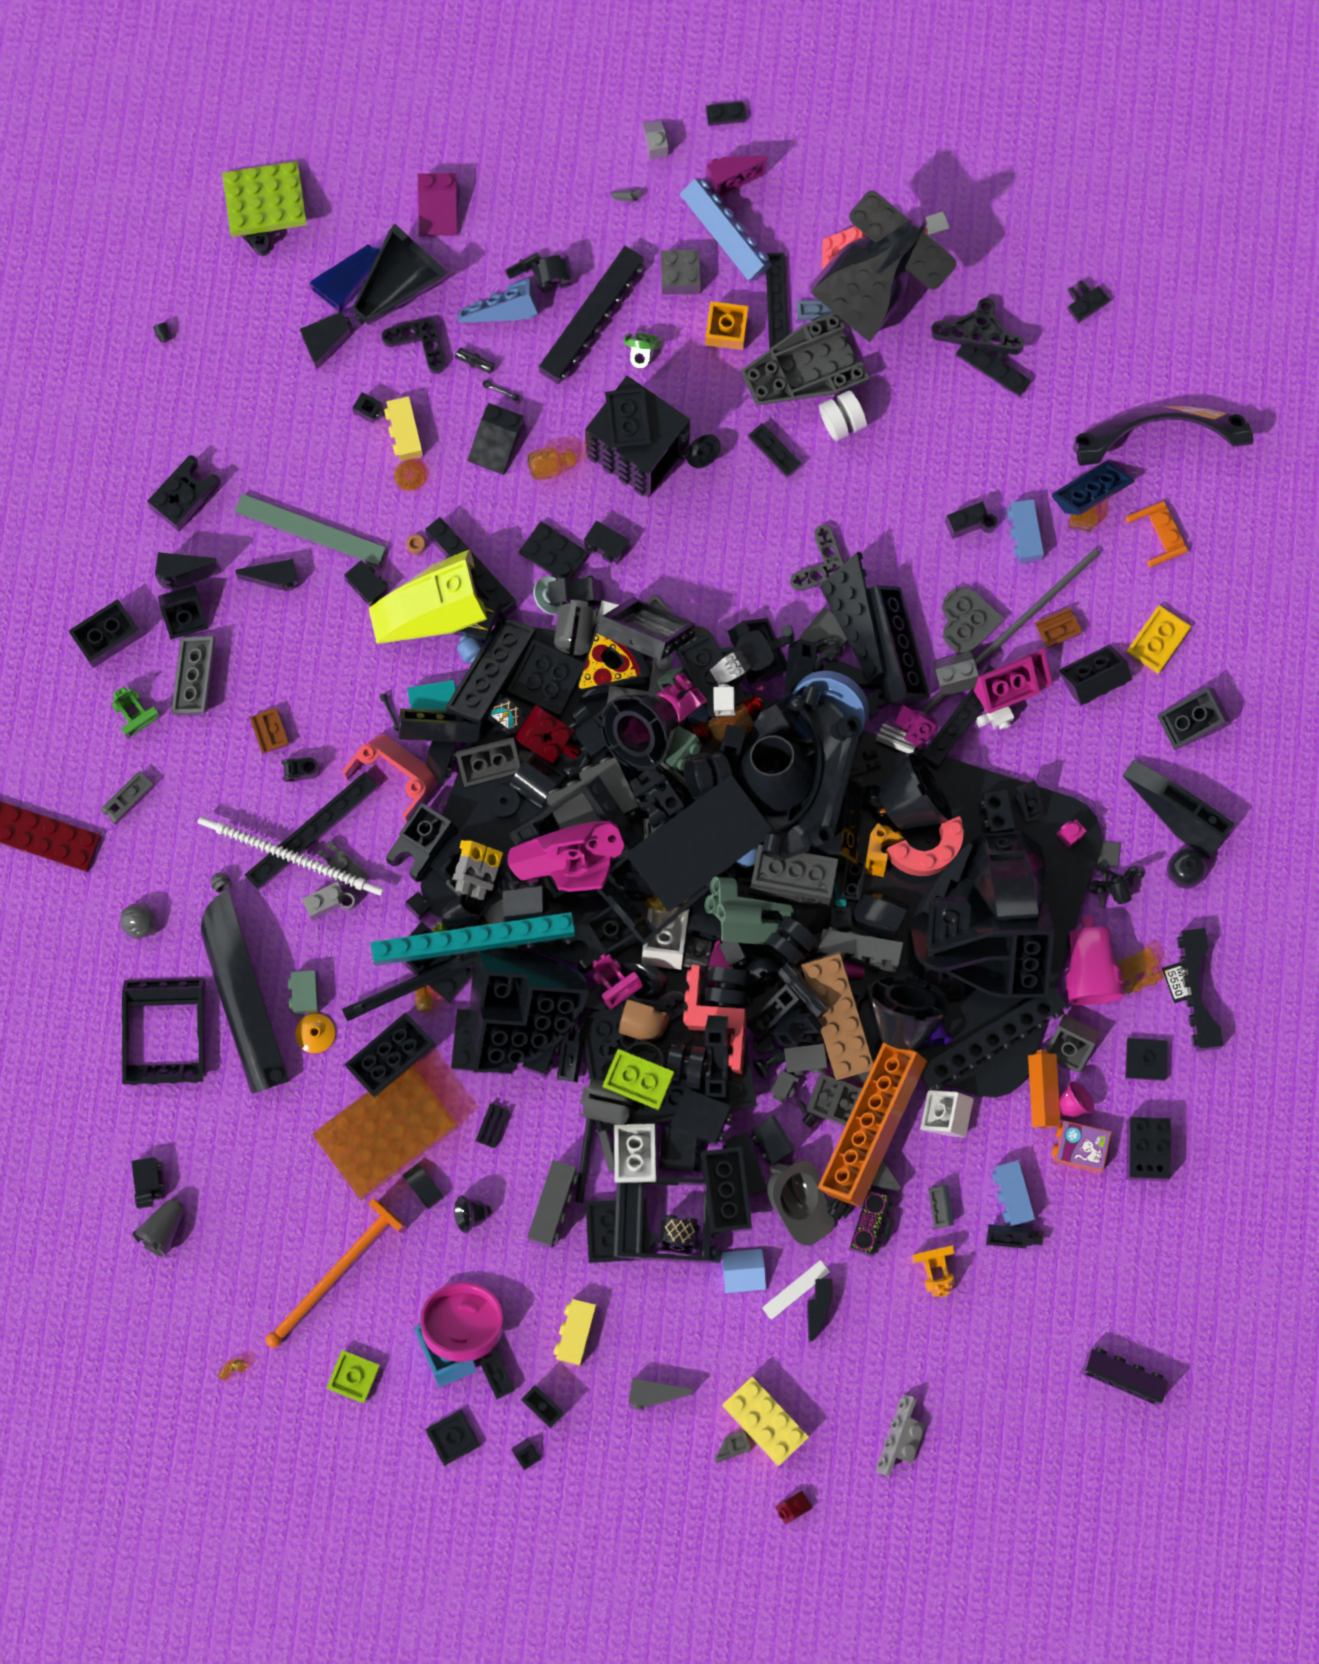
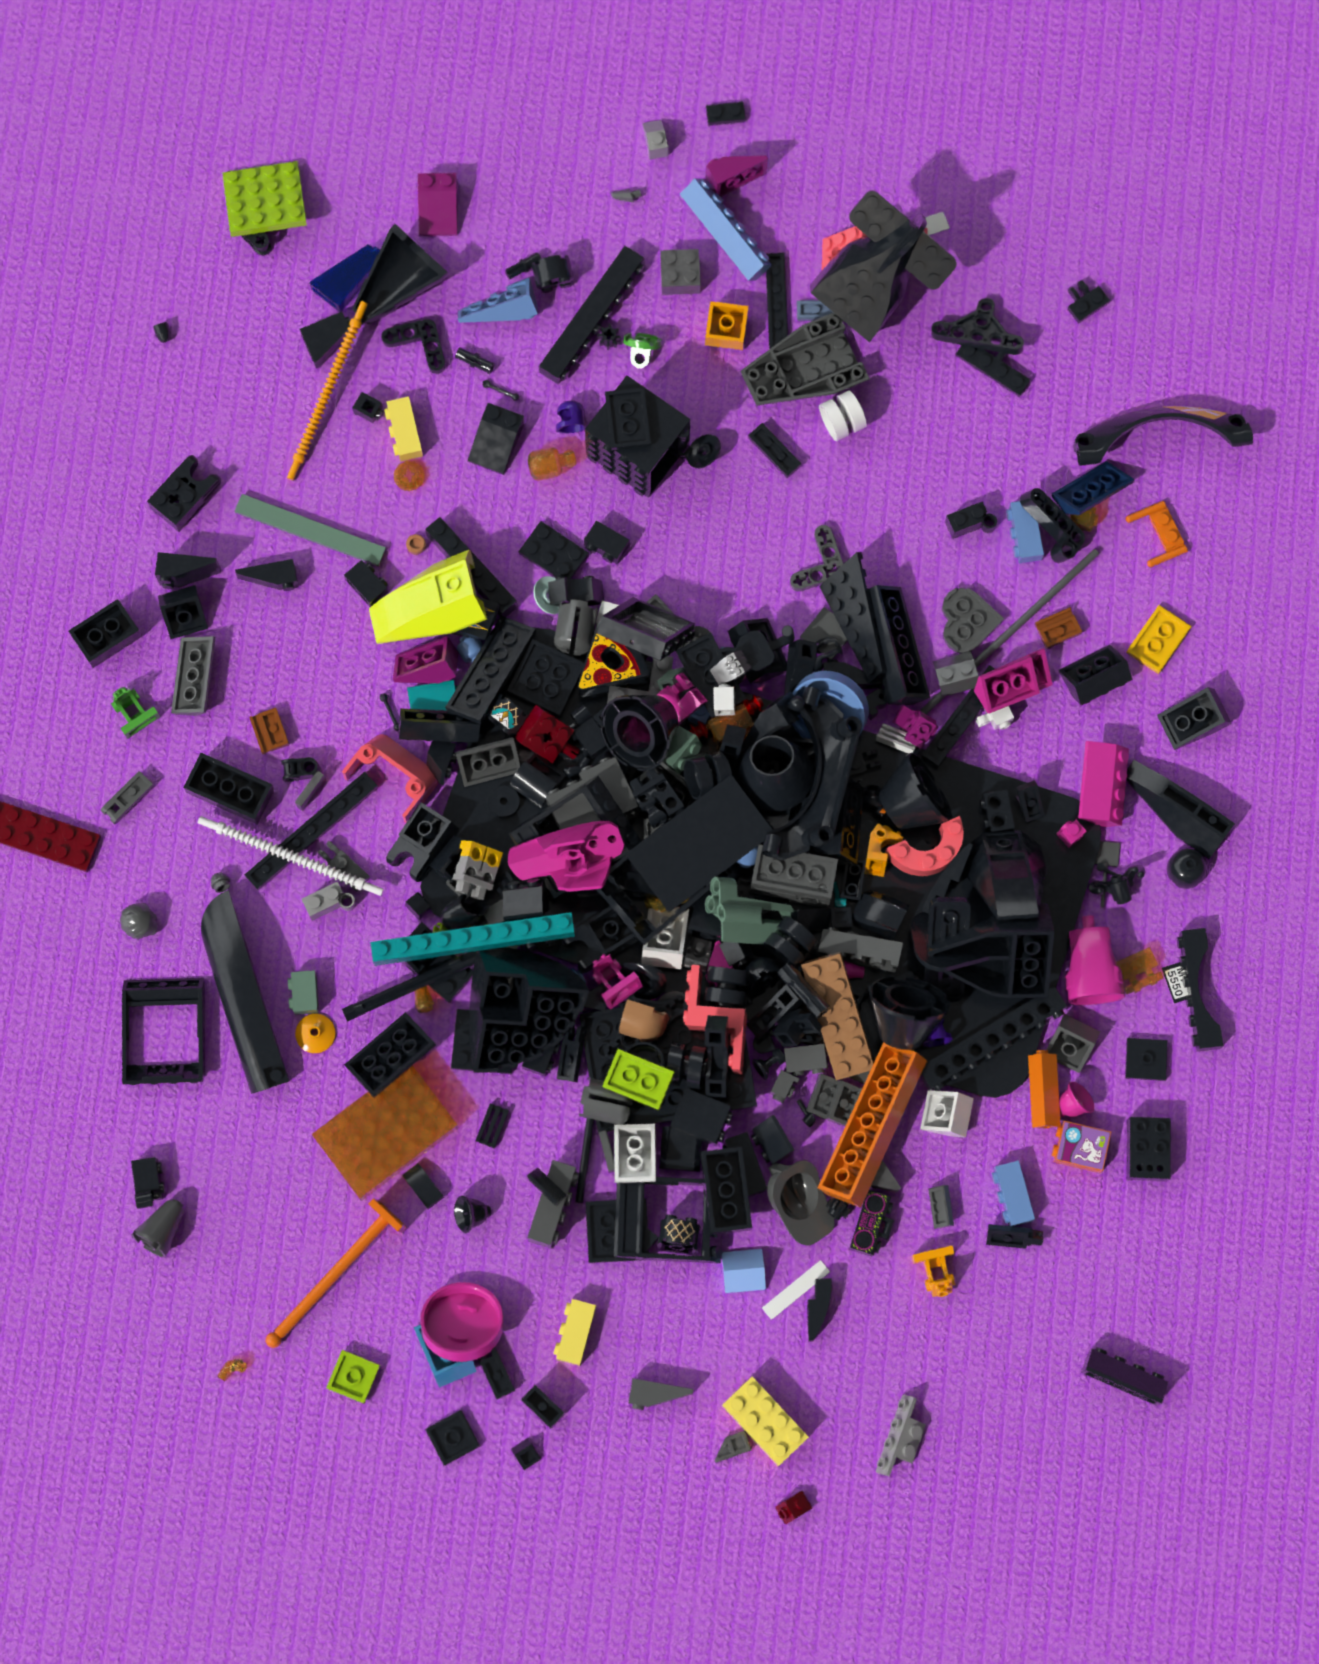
none -> black brick [183,753,275,825]
none -> light orange hose [287,301,368,481]
none -> flat silver tile [295,771,326,811]
none -> magenta slope [393,636,459,683]
none -> black slope [527,1168,566,1206]
none -> dark purple helmet [556,401,586,433]
none -> black gear [597,324,621,350]
none -> black beam [1020,488,1085,563]
none -> dark pink slope [1078,741,1129,827]

